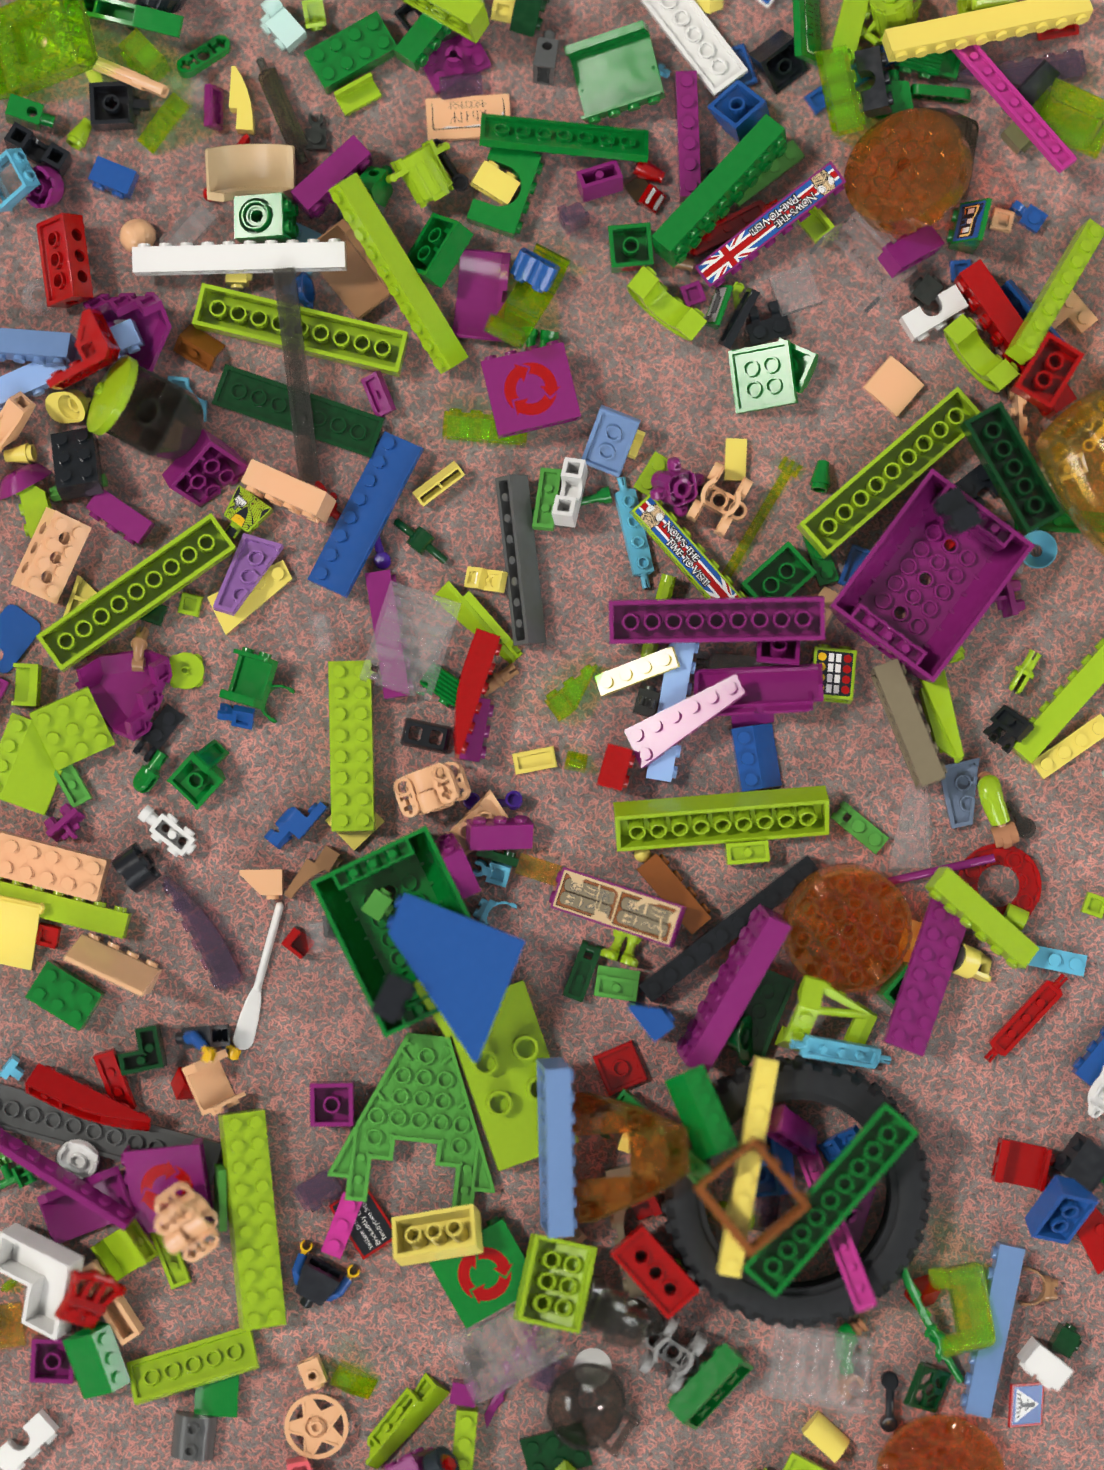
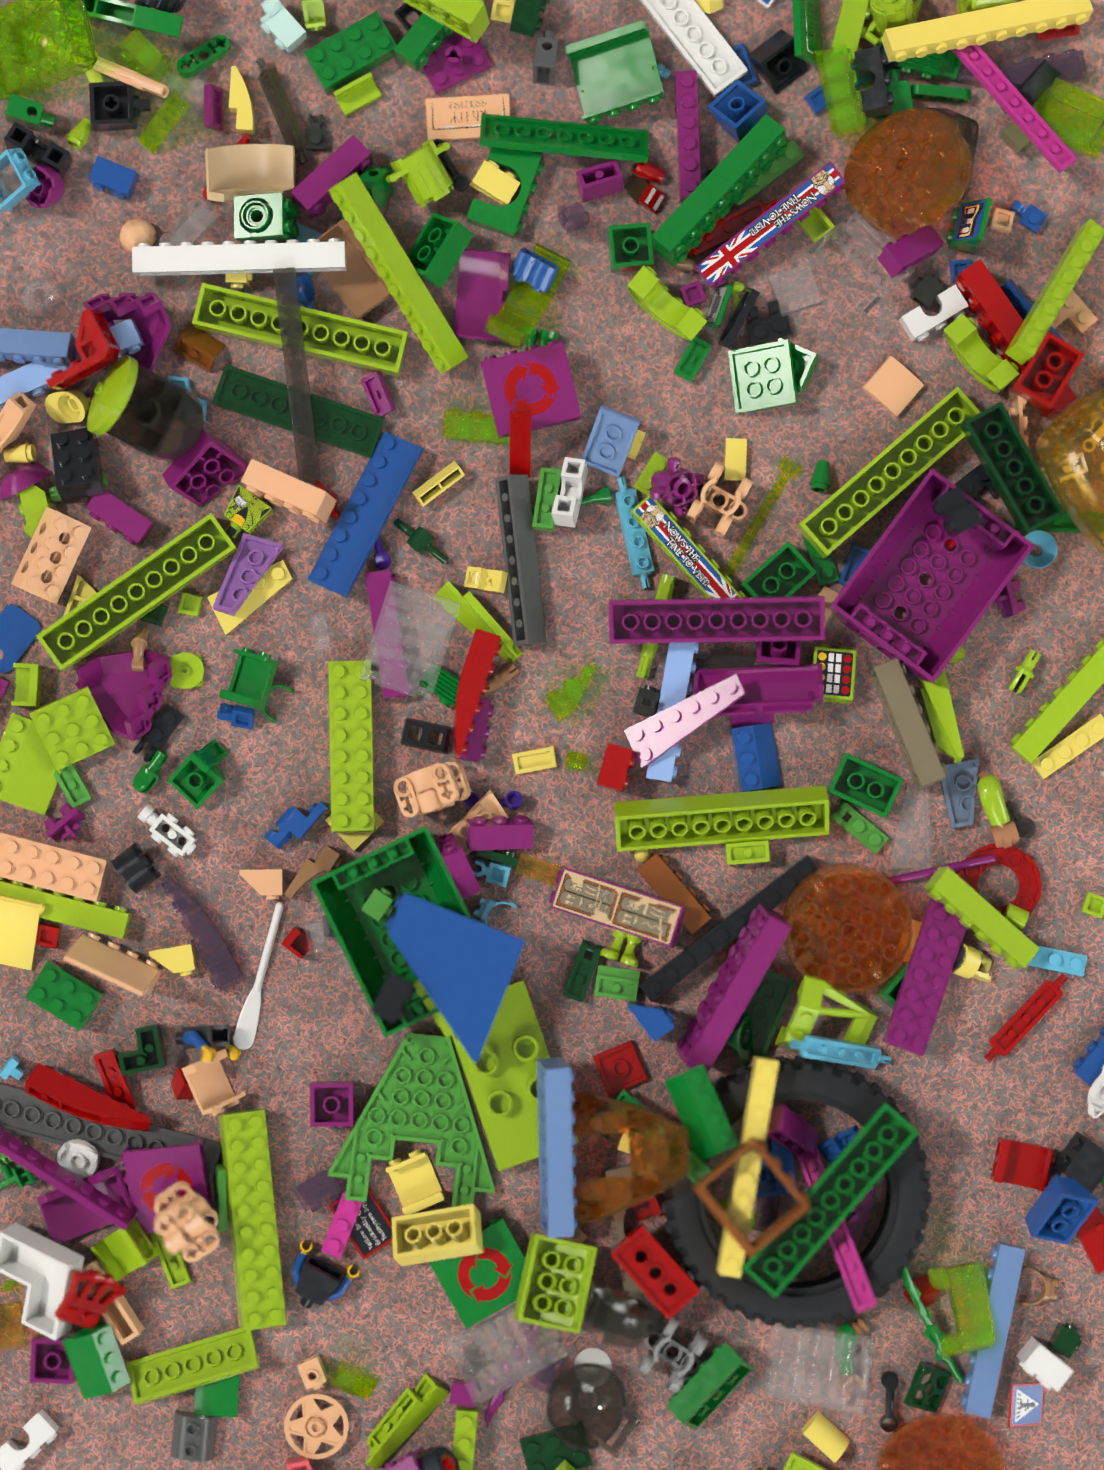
red brick [36,213,94,308] -> none
clear purple plate [439,72,483,100] -> none
plate [595,646,680,697] -> none
black plate [983,704,1034,754] -> none
none -> light yellow slope [149,944,198,976]
none -> light yellow panel [385,1149,445,1215]
none -> red tile [509,410,531,477]
none -> green plate [673,336,712,383]
none -> green brick [827,753,904,818]

